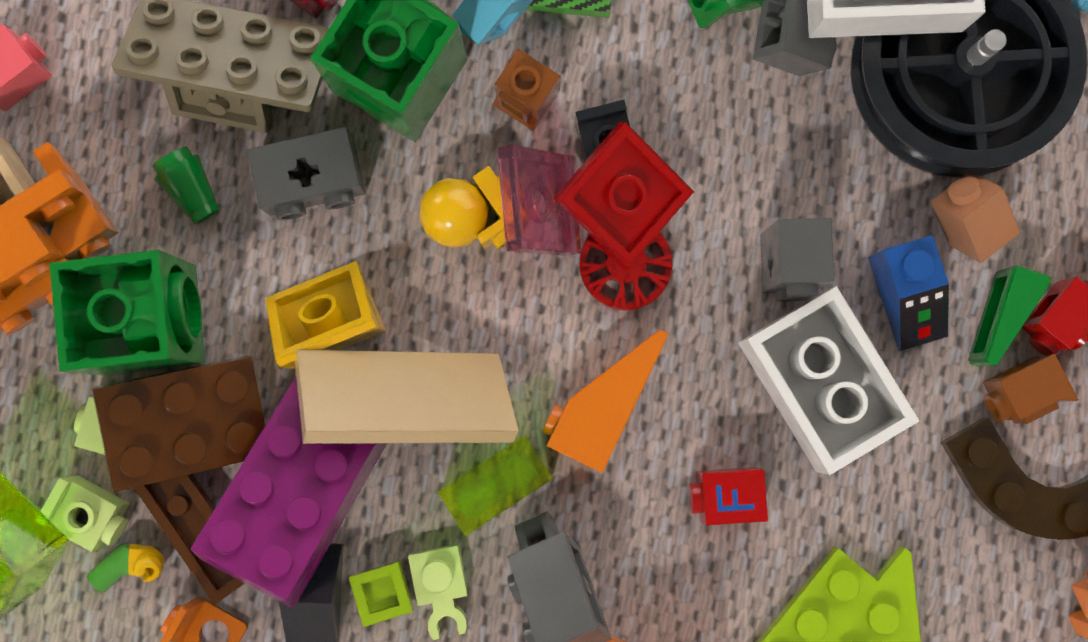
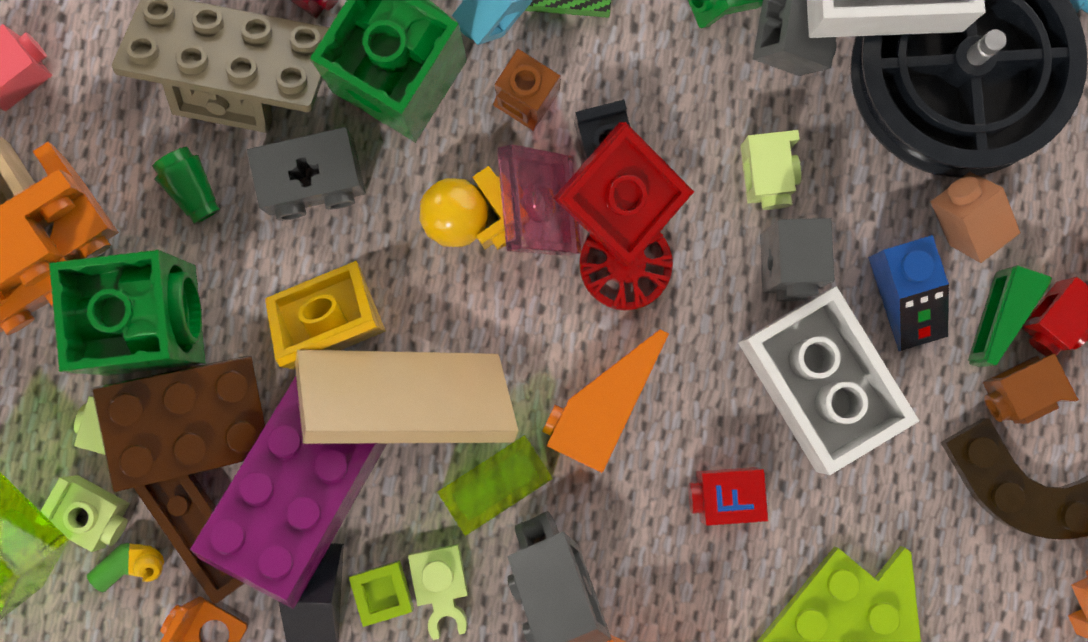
none -> yellowish green brick [740,130,801,210]

